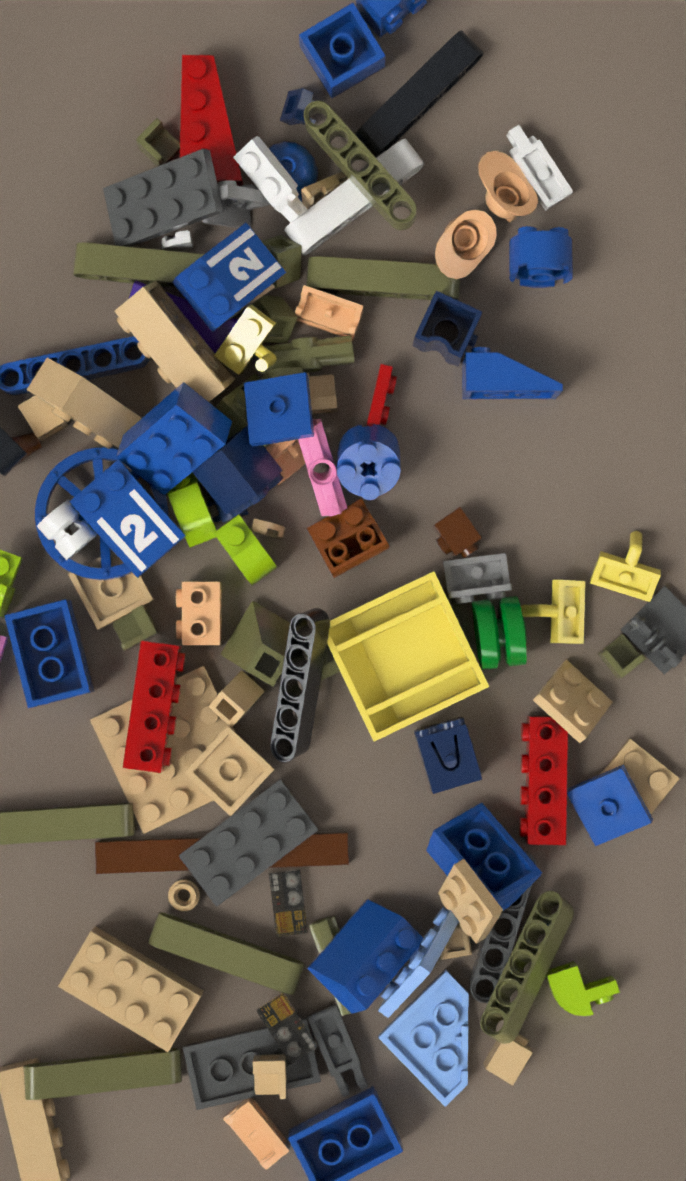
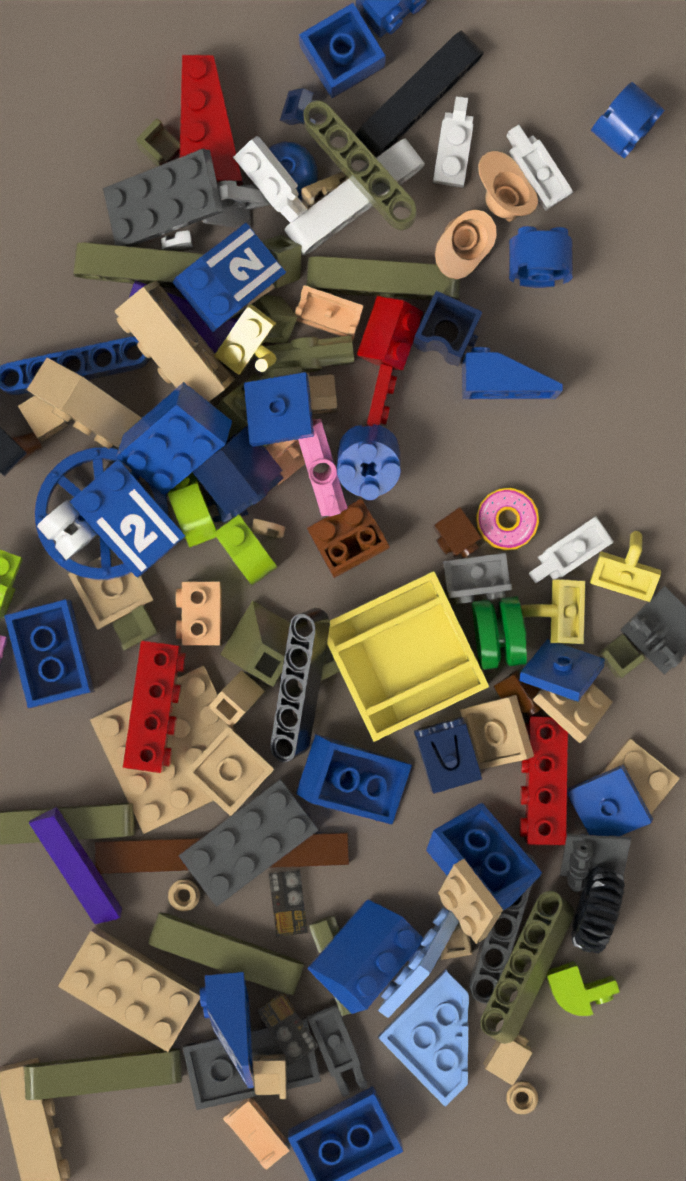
none -> dark purple slope [29,807,122,924]
none -> blue slope [200,972,254,1088]
none -> blue slope [296,734,412,824]
none -> red brick [357,296,423,371]
none -> white hinge [433,96,474,188]
none -> tan plate [460,695,534,770]
none -> tile [476,488,539,551]
none -> reddish brown brick [493,666,542,717]
none -> tan plate [506,1081,538,1114]
none -> blue plate [520,639,605,702]
none -> white hinge [529,516,614,584]
none -> dark grey hinge [560,834,631,892]
none -> black gear [571,866,625,954]
none -> blue brick [590,82,665,159]

